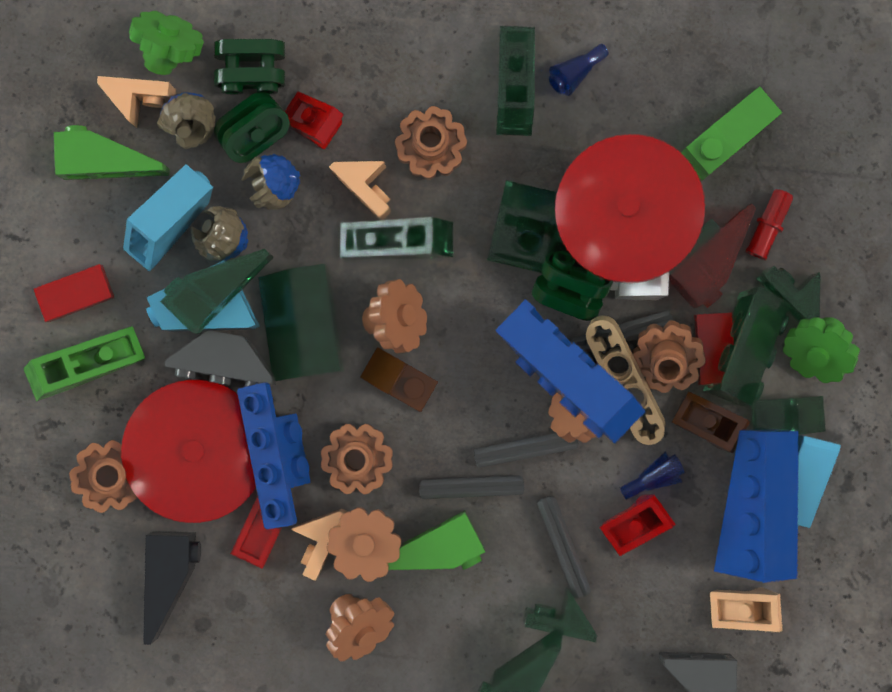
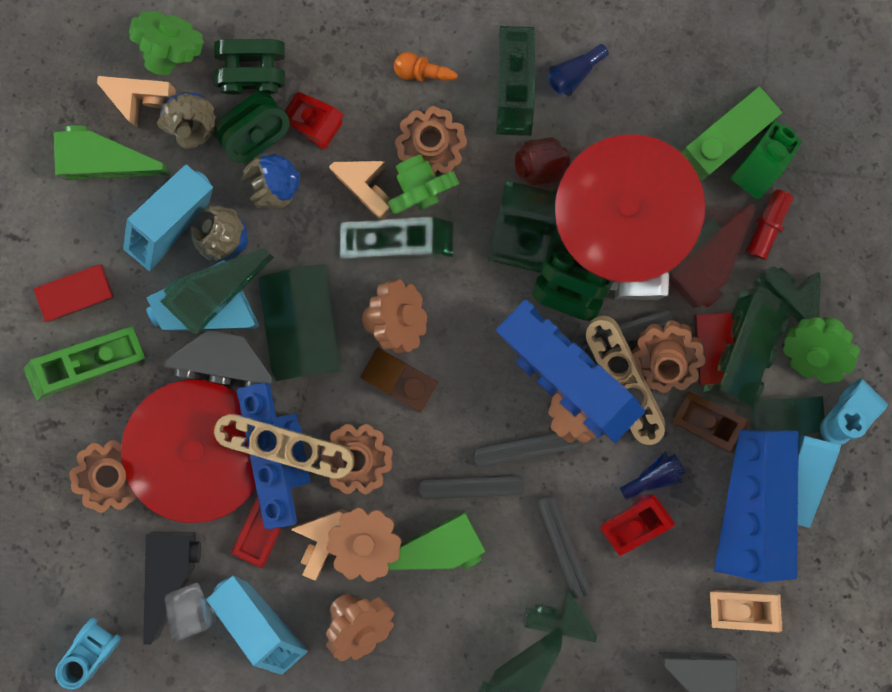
none -> medium azure piece [55,617,122,689]
none -> clear slope [165,583,219,642]
none -> medium azure slope [206,576,308,675]
none -> tan beam [214,414,355,479]
none -> bright green plant [388,154,460,215]
none -> orange bar [394,52,458,82]
none -> clear red head [515,137,570,186]
none -> green slope [730,120,802,200]
none -> medium azure piece [820,378,888,445]

